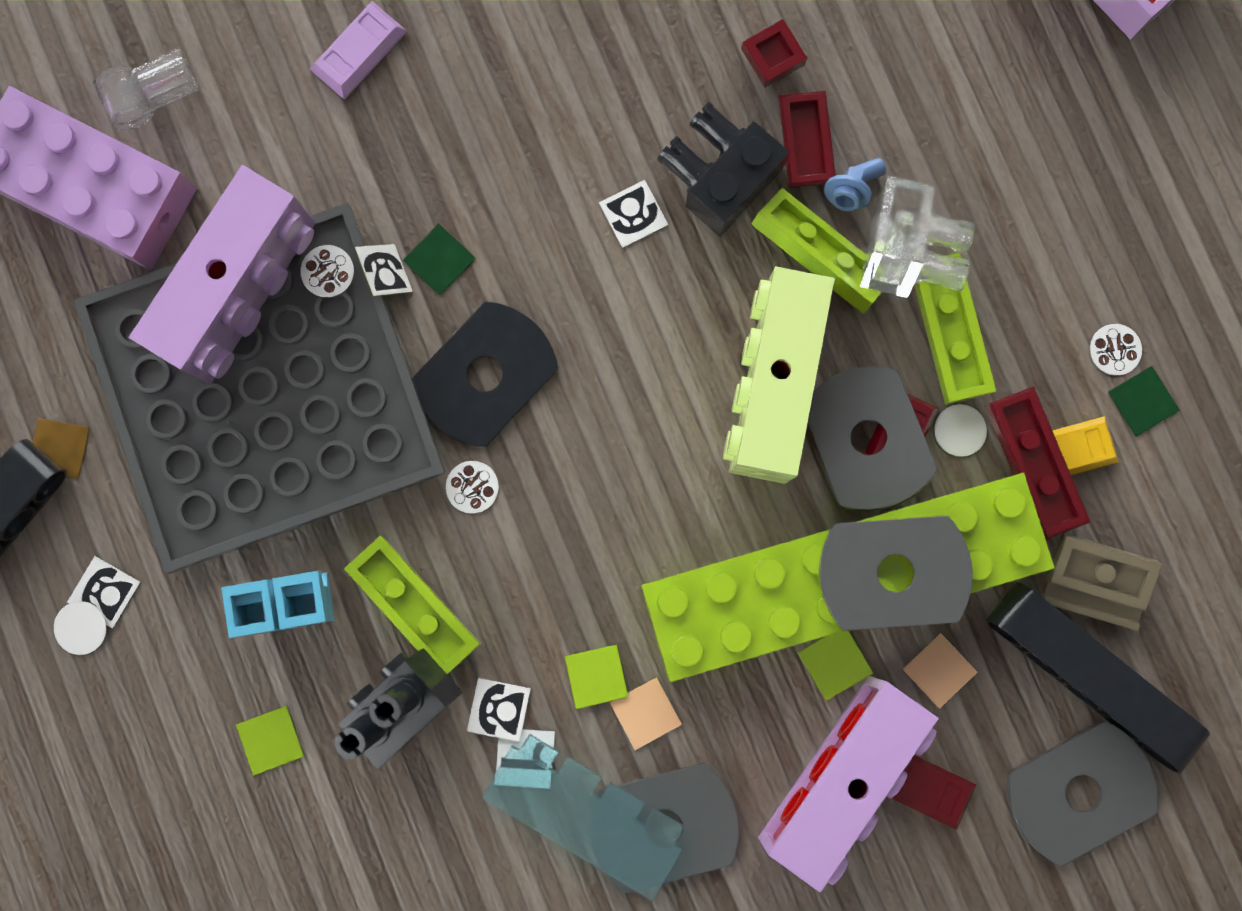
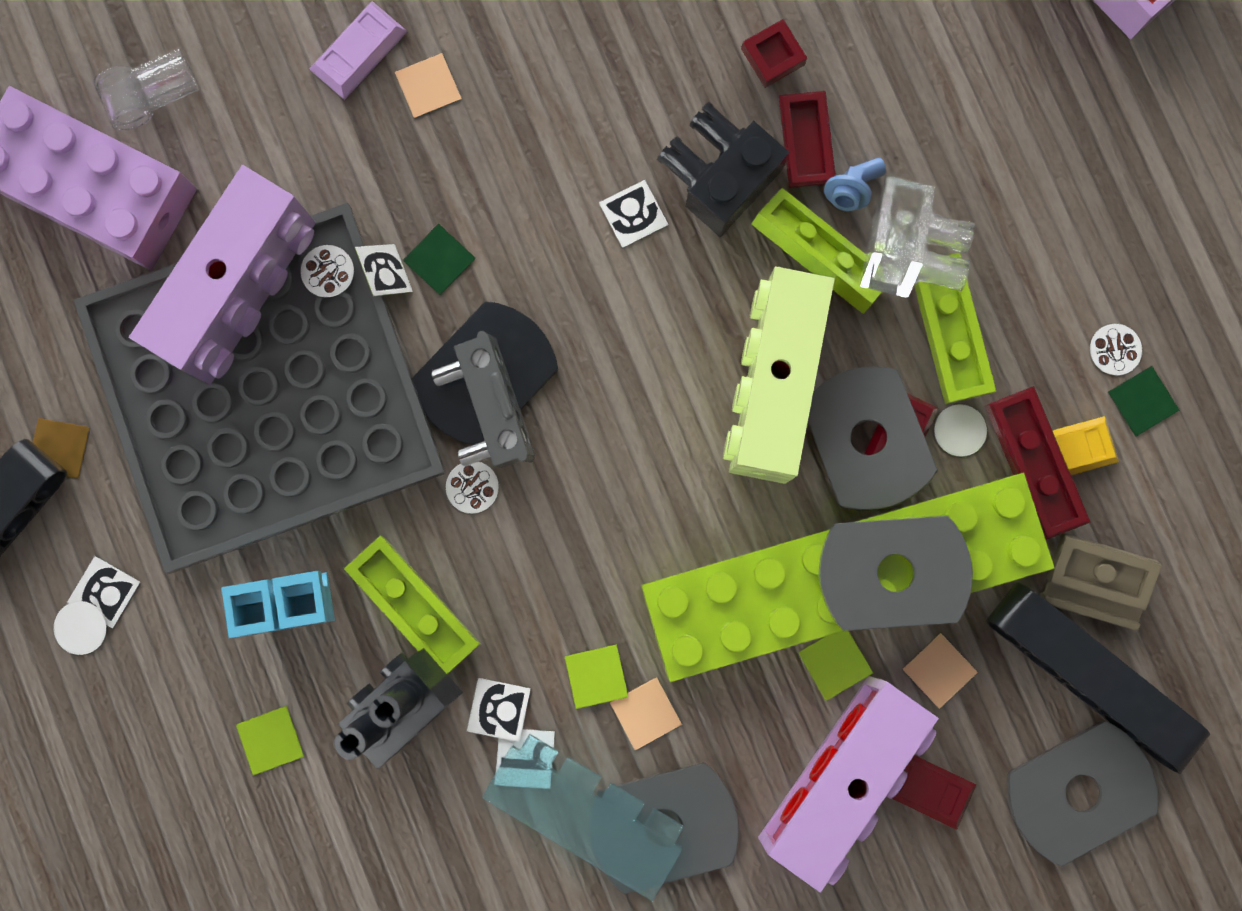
none -> light nougat sticker [395,53,462,118]
none -> dark grey piece [432,331,535,468]

